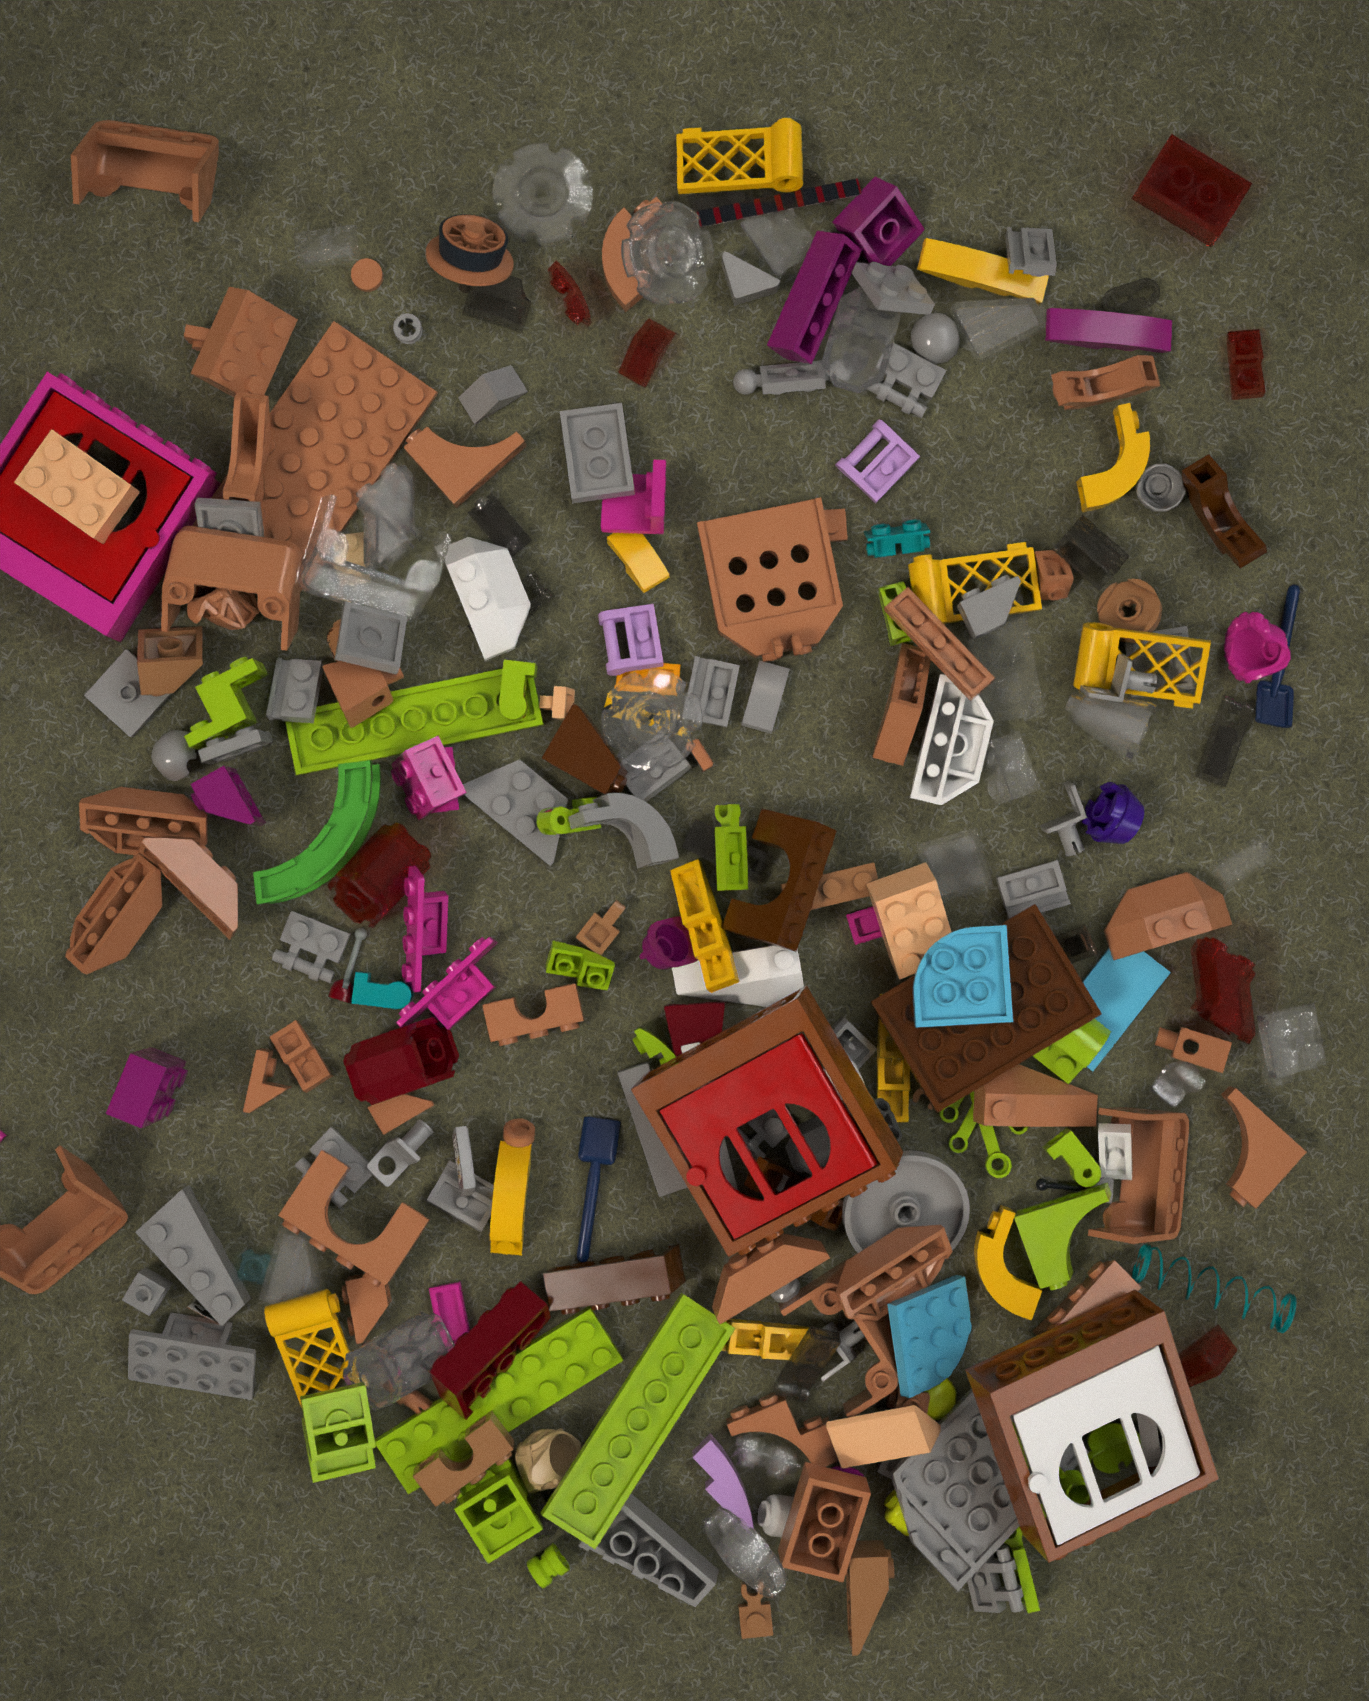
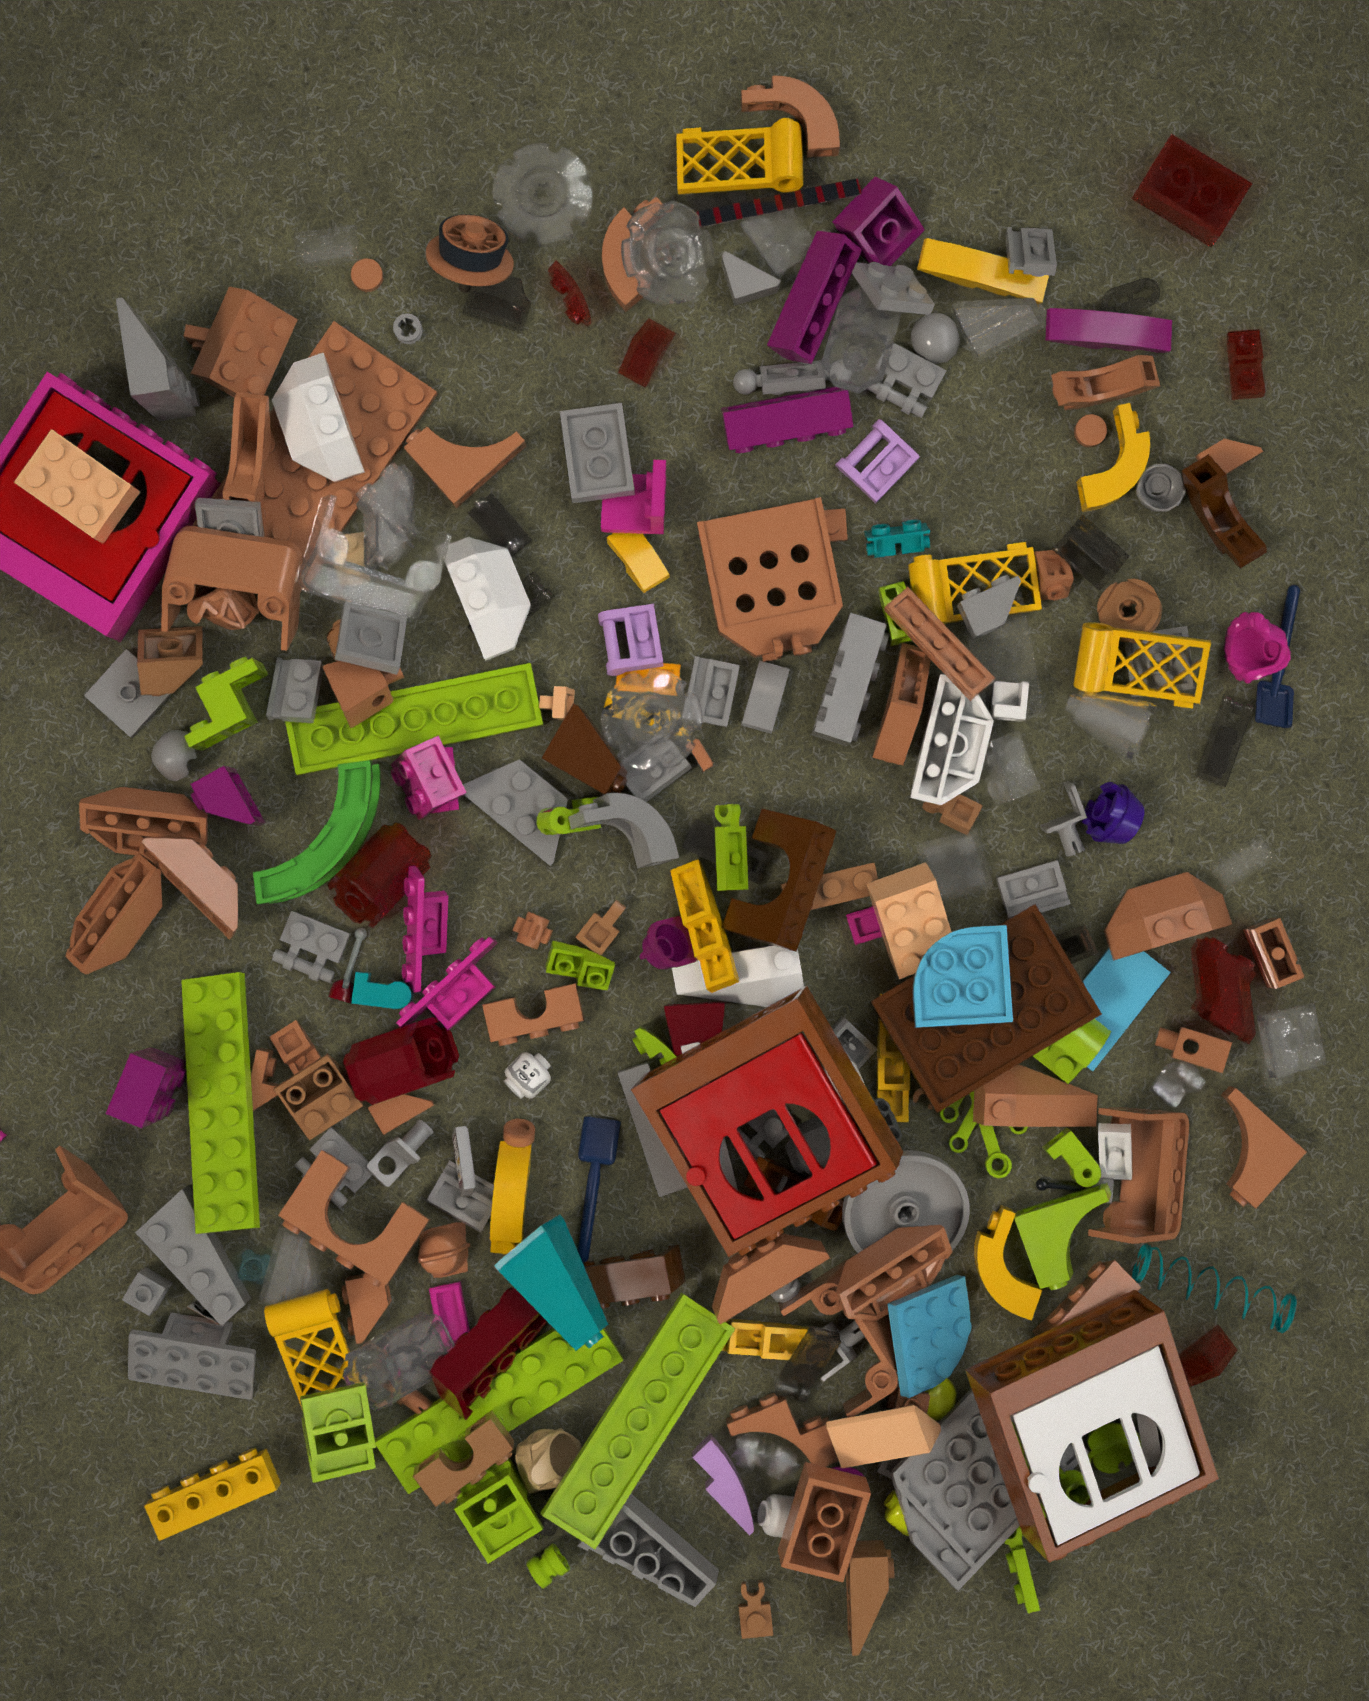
nougat windscreen [71,120,219,222] -> none
light grey plate [198,726,273,765] -> none
light grey slope [458,365,528,424] -> none
lime leg [499,660,538,721] -> none
clear piece [703,1507,788,1598] -> none
light grey plate [967,1545,1024,1613] -> none
light grey bracket [1080,654,1157,702] -> none
none -> light grey slope [116,298,200,421]
none -> yellow brick [144,1447,281,1541]
none -> lime plate [181,972,260,1234]
none -> white wedge [272,353,365,483]
none -> medium nougat slope [274,1053,363,1141]
none -> nougat piece [418,1222,470,1278]
none -> teal slope [494,1214,609,1351]
none -> white head [504,1052,551,1099]
none -> nougat gear [513,911,553,950]
none -> magenta brick [721,385,854,453]
none -> nougat arch [741,76,840,158]
none -> light grey wedge [811,613,890,746]
none -> medium nougat plate [922,794,983,836]
none -> white panel [990,681,1029,722]
none -> nougat tile [1074,414,1107,447]
none -> nougat tile [1195,439,1263,474]
none -> nougat brick [1243,918,1304,989]

